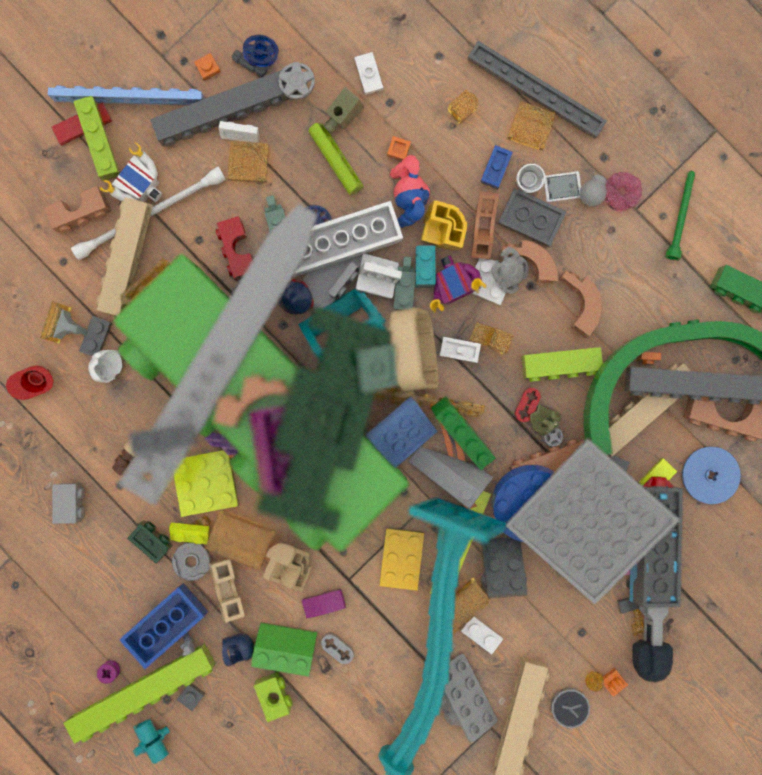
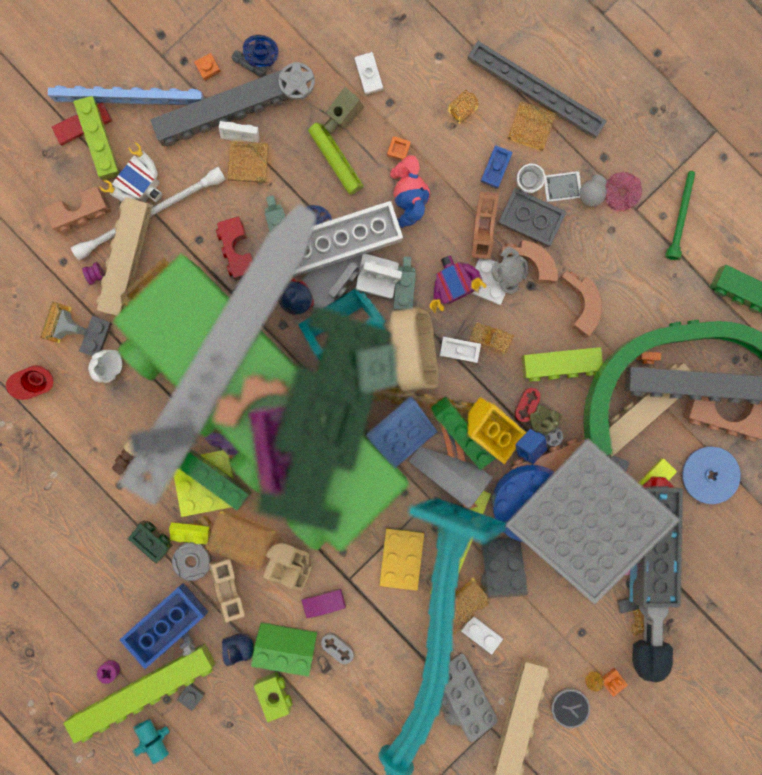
light grey brick [52,483,85,524] -> none
teal brick [415,246,435,287] -> none
yellow brick [420,200,467,250] -> none
none -> magenta wheel [82,262,105,285]
none -> green brick [179,448,252,510]
none -> yellow slope [468,397,526,465]
none -> blue brick [515,429,547,465]

